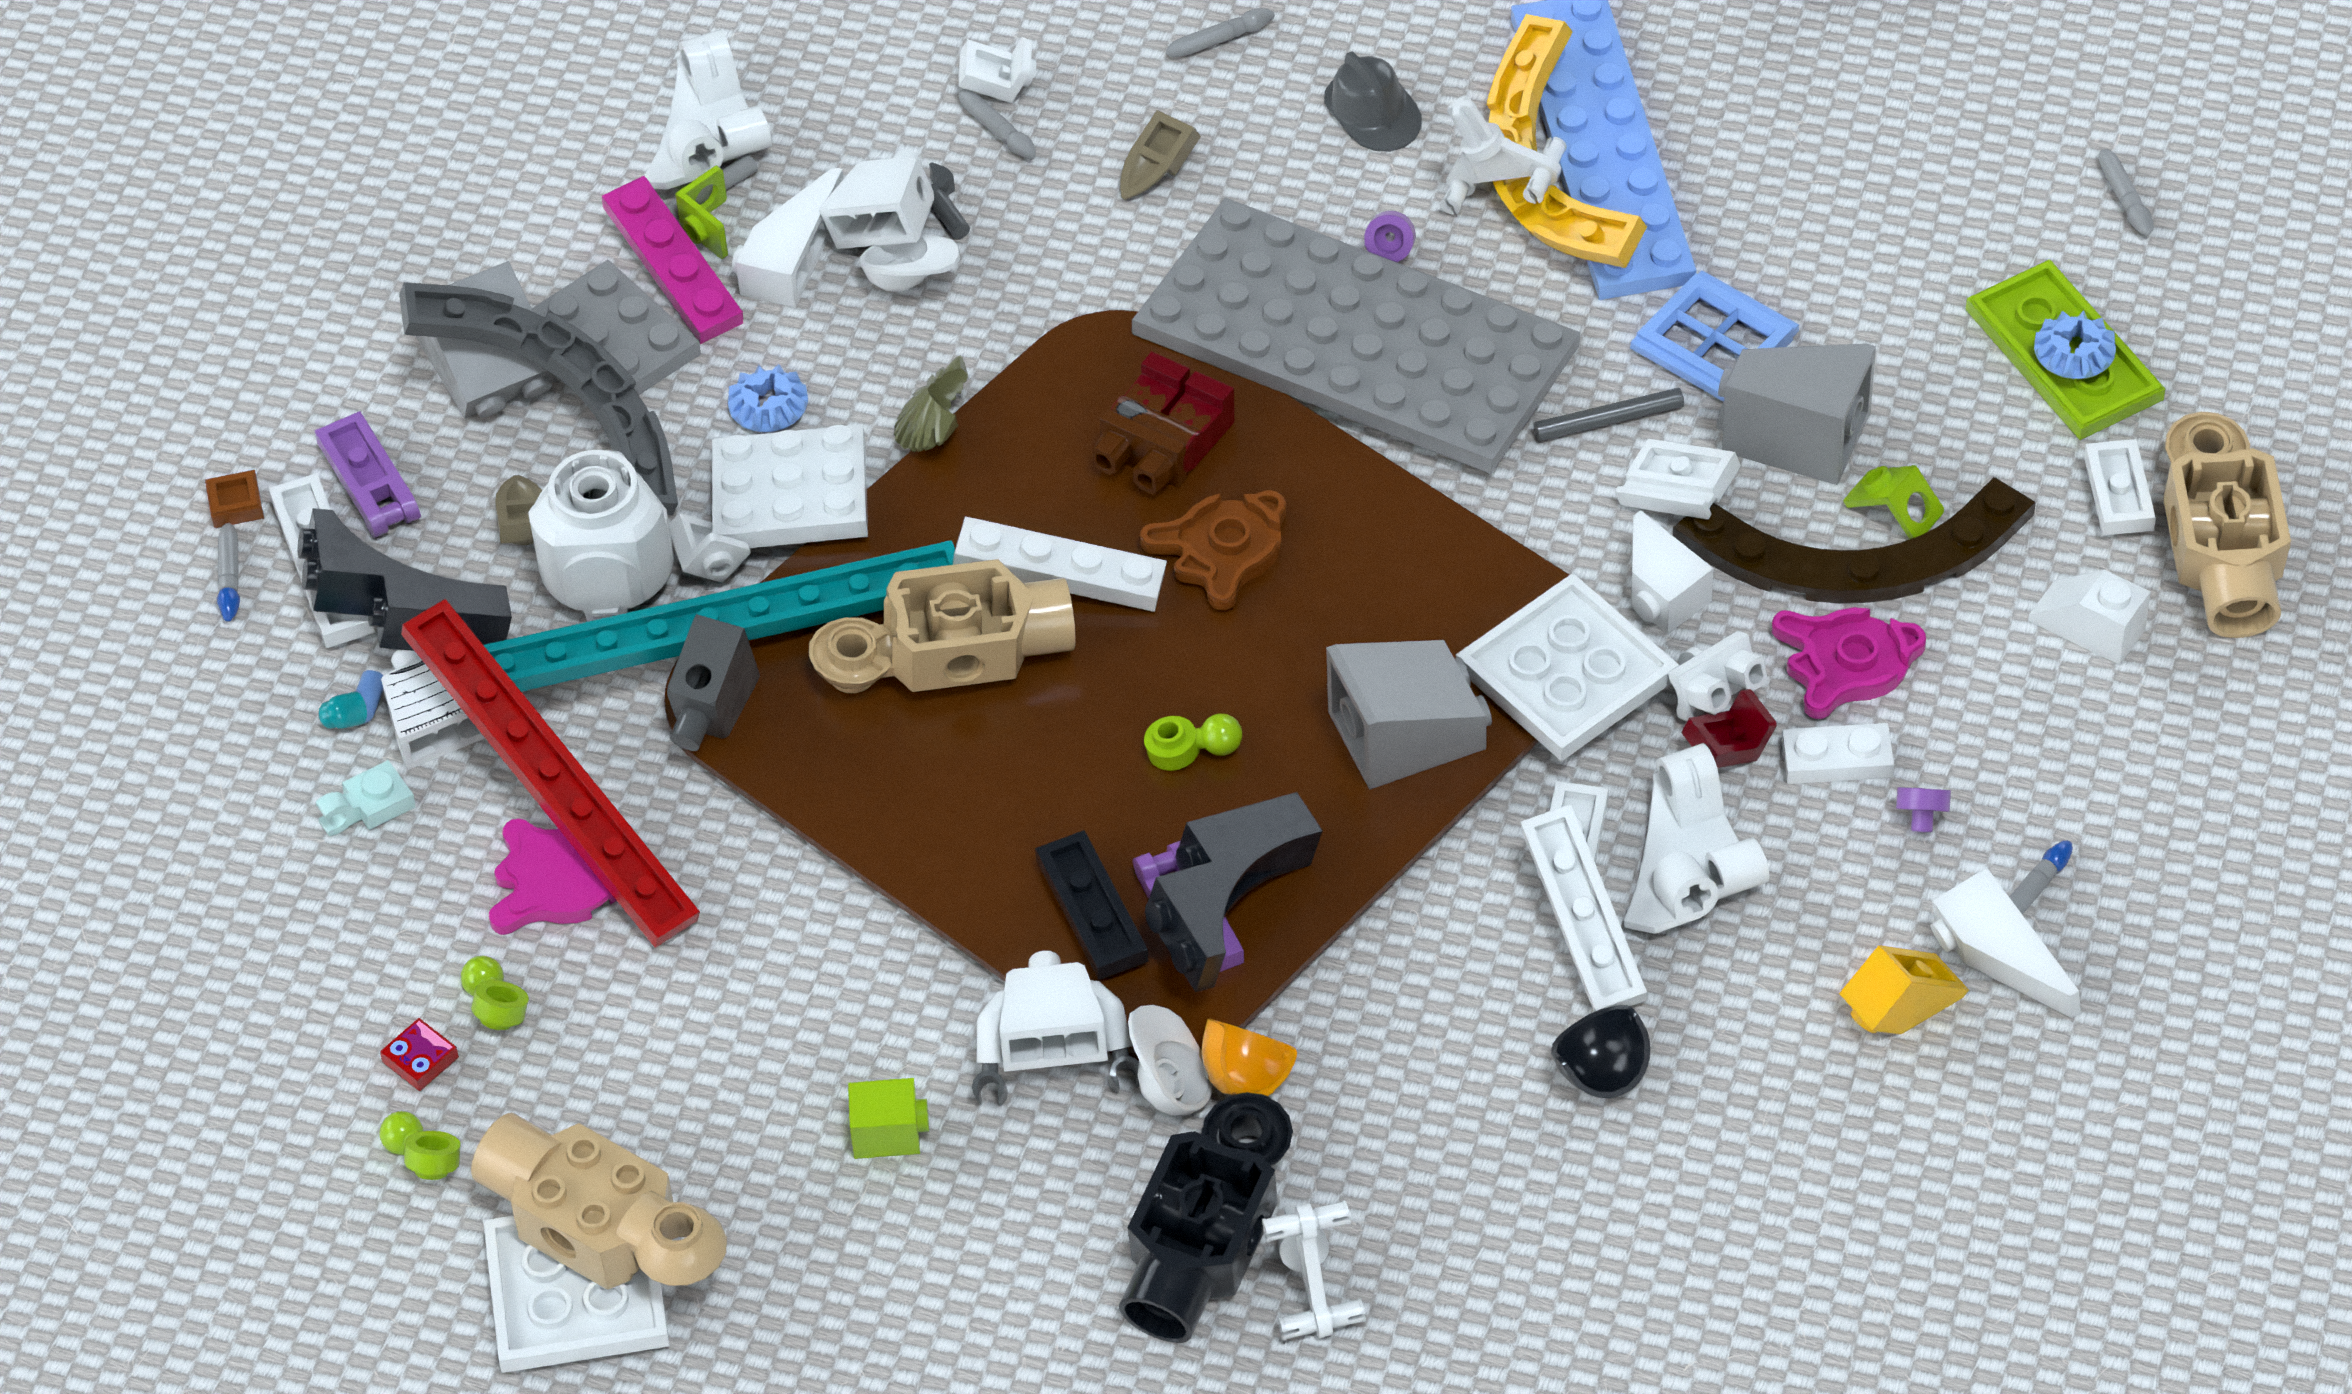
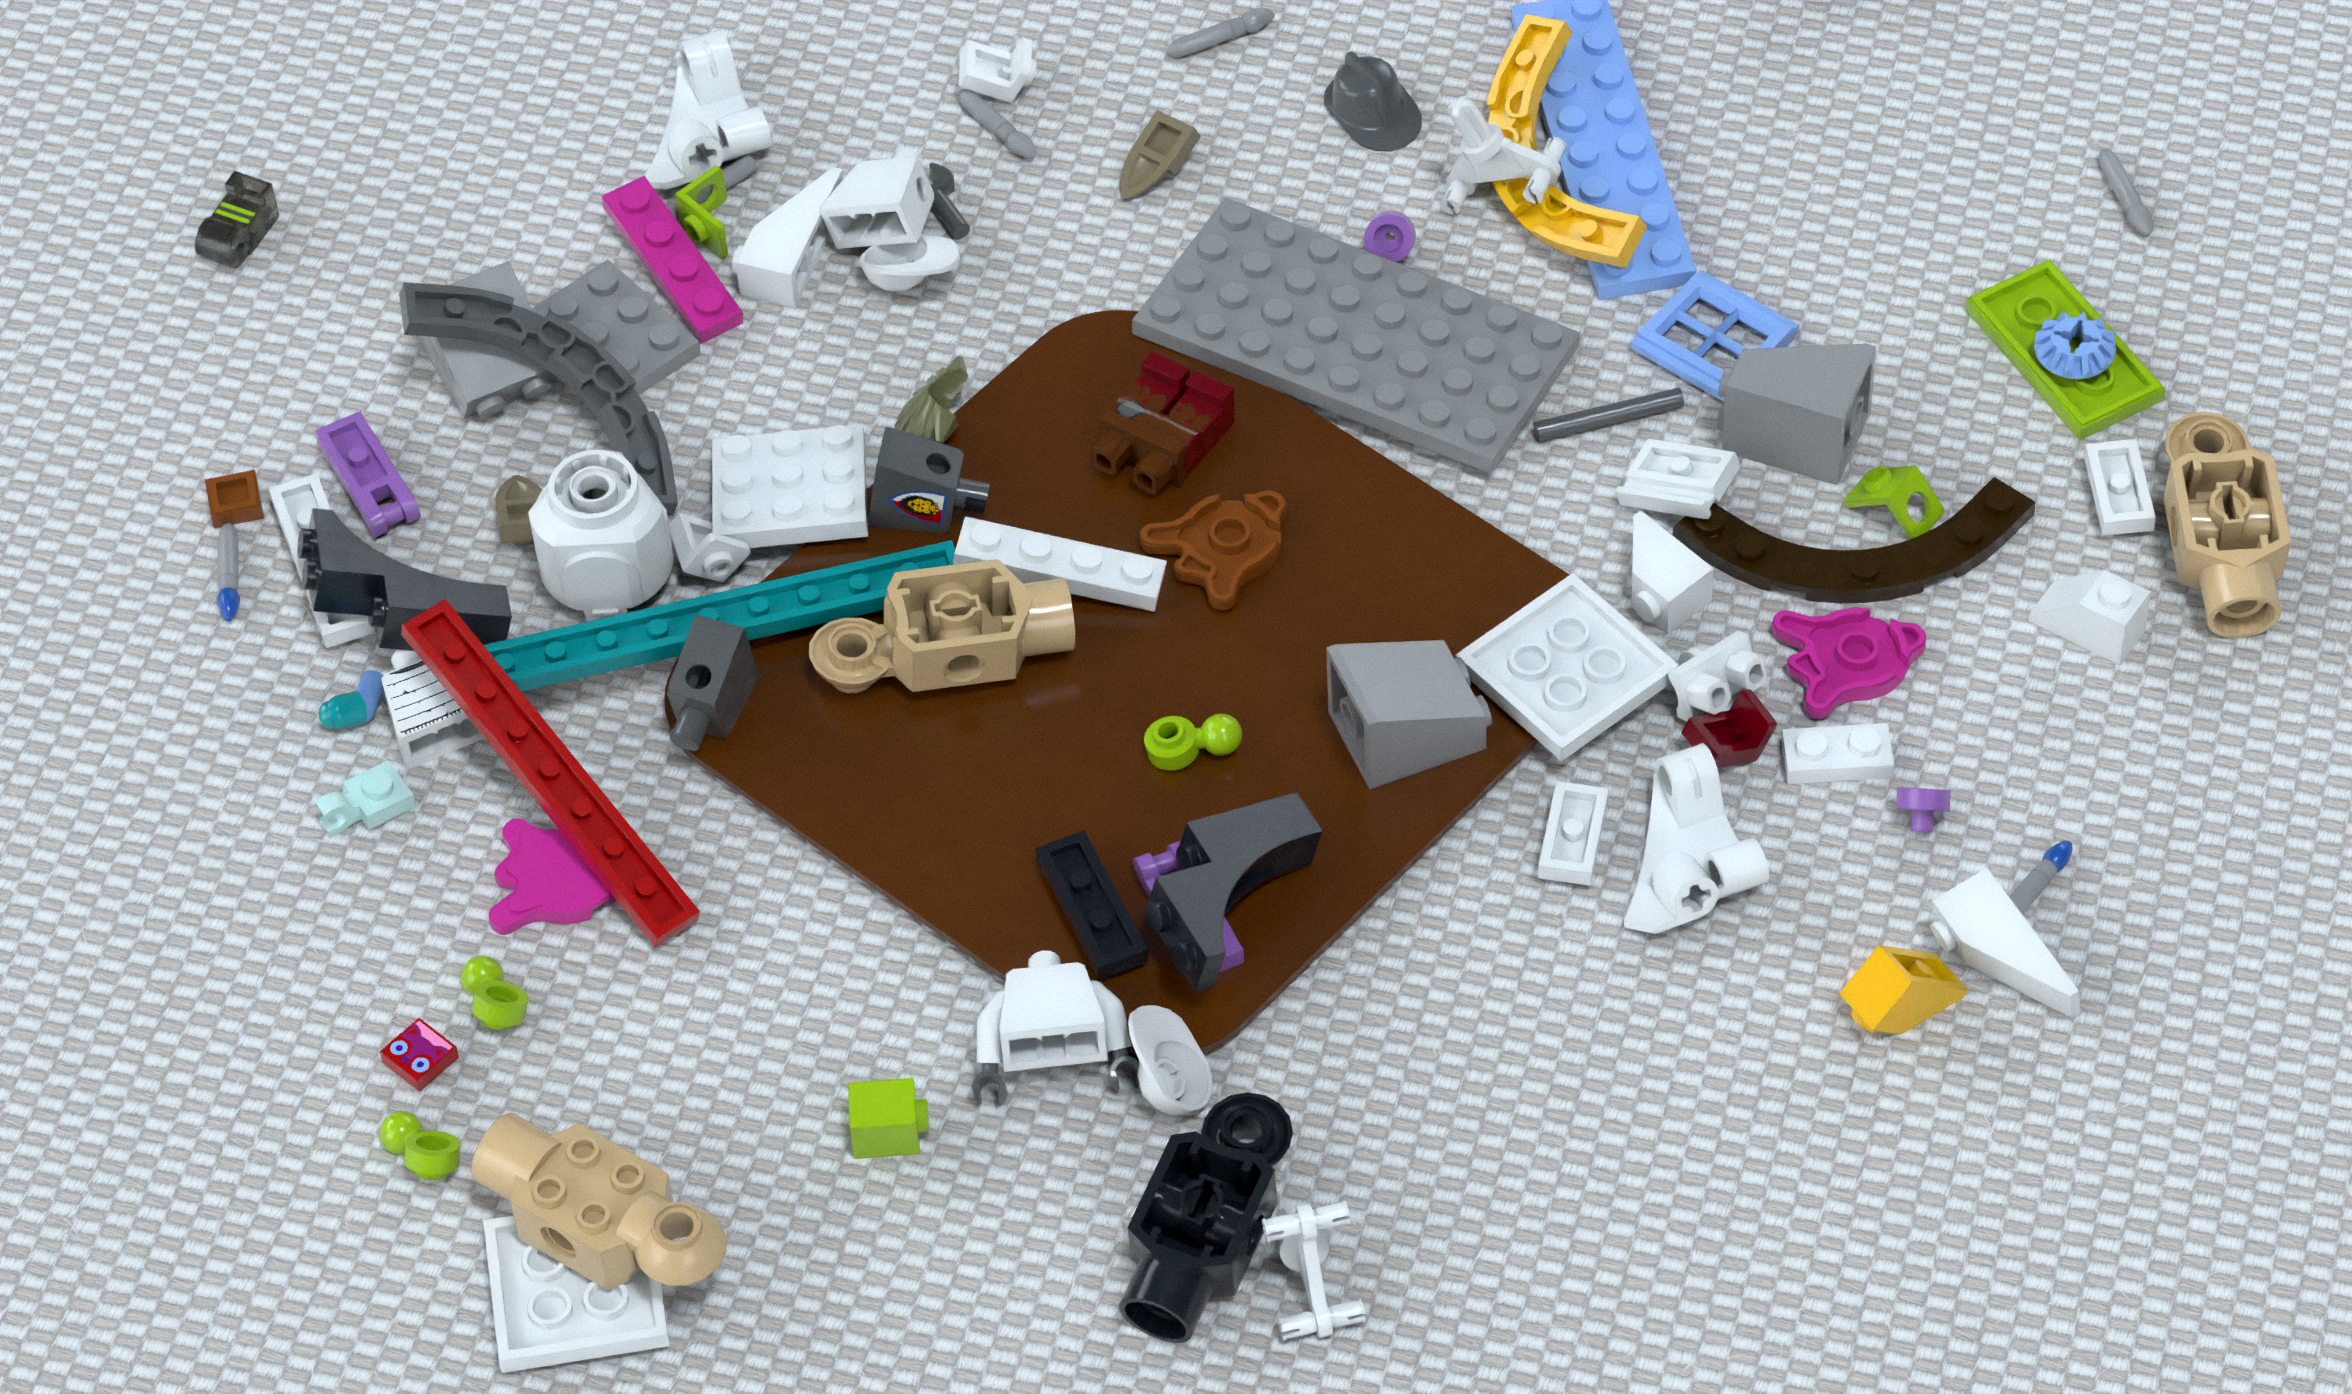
light blue gear [728,364,808,432] -> none
light orange helmet [1202,1019,1297,1096] -> none
white plate [1521,804,1648,1012] -> none
black helmet [1551,1005,1651,1098] -> none
none -> clear smoke leg [195,171,279,269]
none -> dark grey torso [868,427,990,534]

